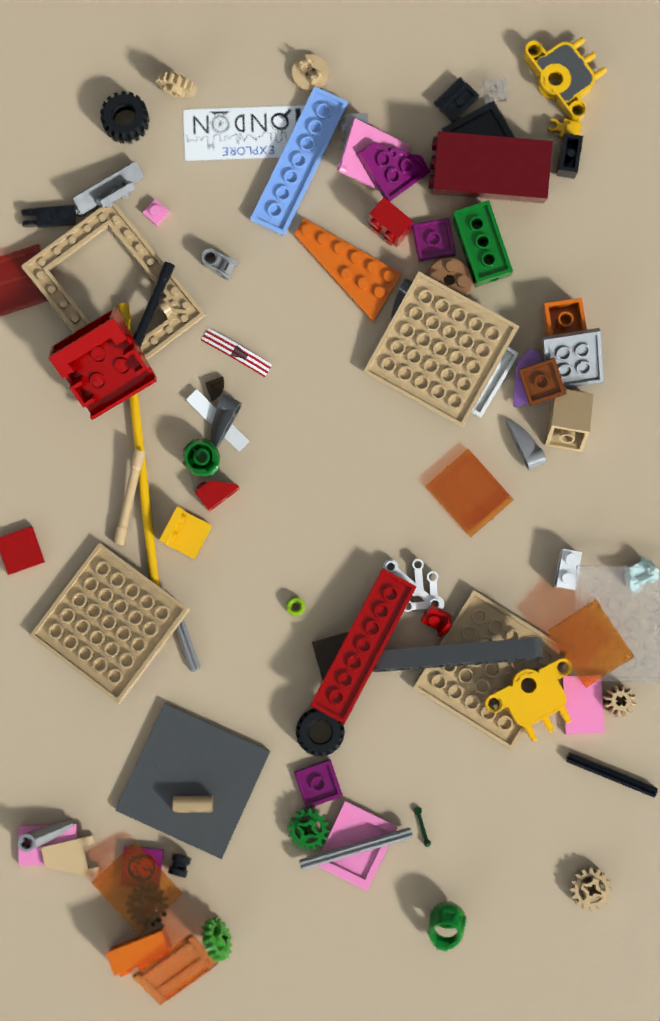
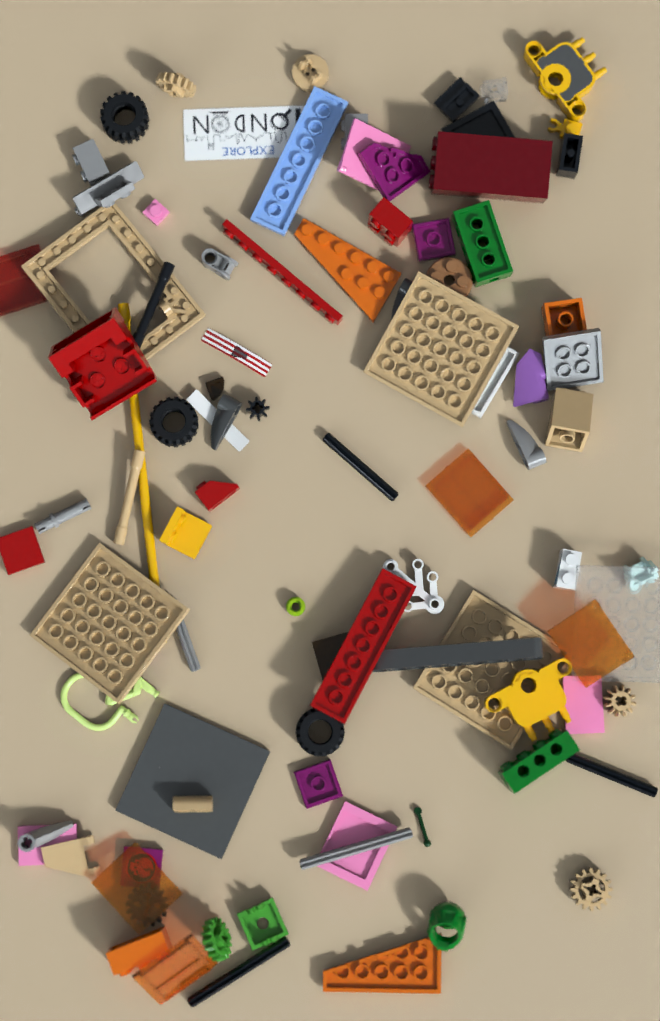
black hinge [21,205,76,228] -> none
black wheel [168,853,192,878] -> none
green helmet [182,438,220,477] -> none
green gear [287,807,330,851] -> none
red bracket [421,604,452,638] -> none
dark orange plate [518,357,567,406] -> none
none -> light grey pin [34,498,92,534]
none -> yellowish green piece [60,673,160,731]
none -> light grey brick [72,139,110,186]
none -> black tyre [149,397,199,447]
none -> black axle [187,937,290,1008]
none -> red plate [222,219,343,325]
none -> bright green piece [237,897,289,950]
none -> black gear [246,397,270,422]
none -> black axle [323,433,398,501]
none -> orange wing [323,933,442,994]
none -> green brick [498,728,580,794]

